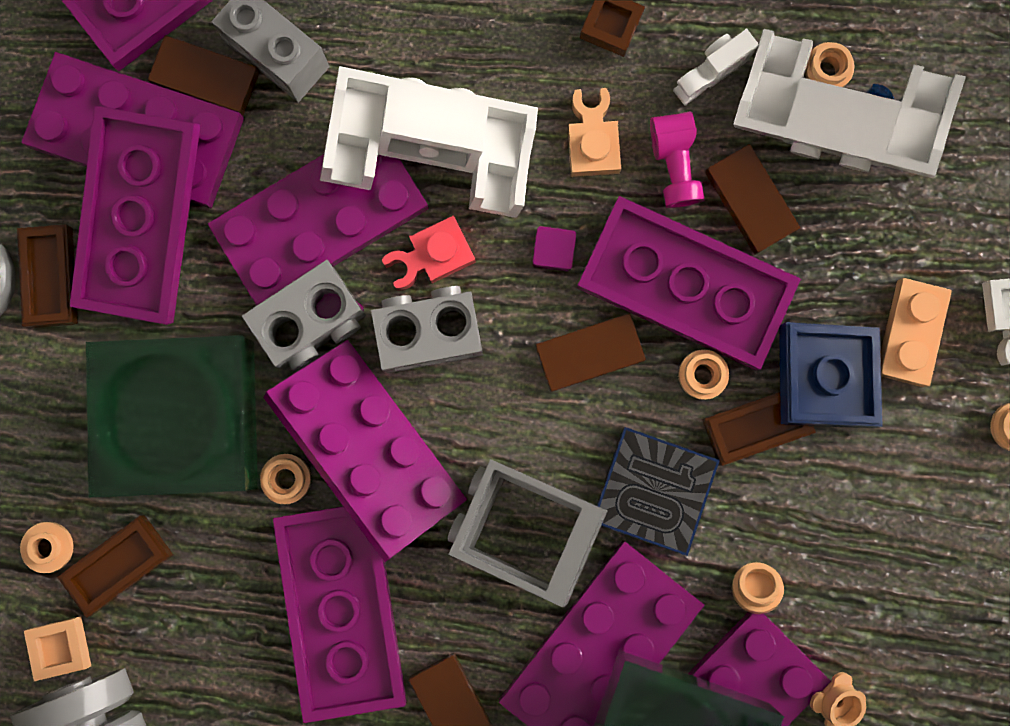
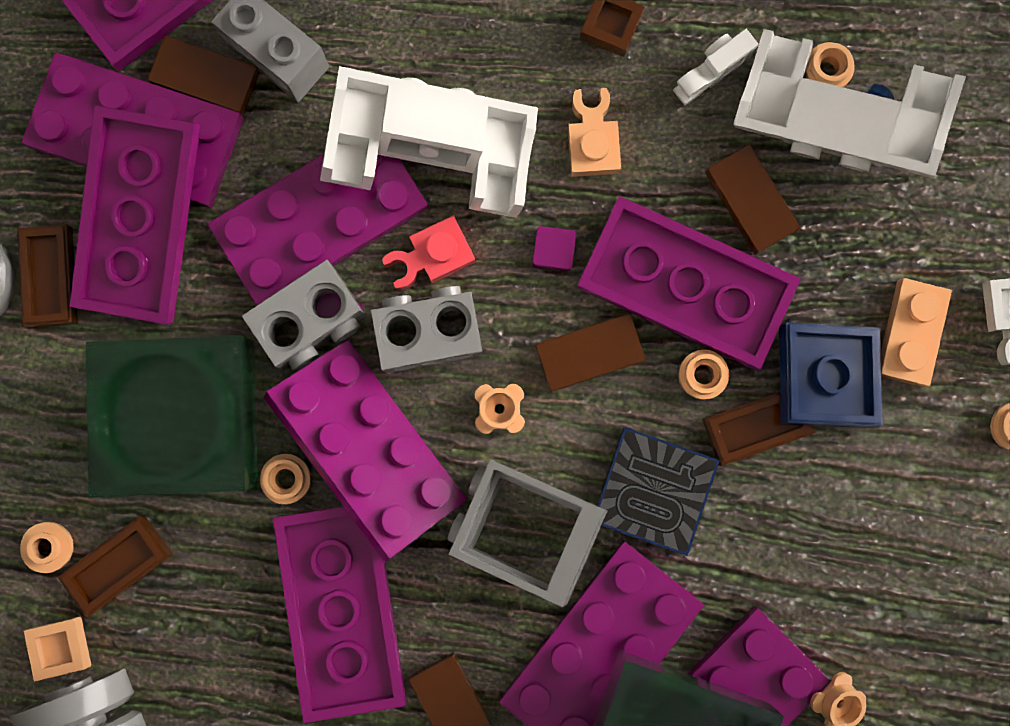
dark pink leg [650,111,705,208] -> none
light nougat plate [732,562,784,614] -> none
none -> light nougat plate [475,384,525,434]

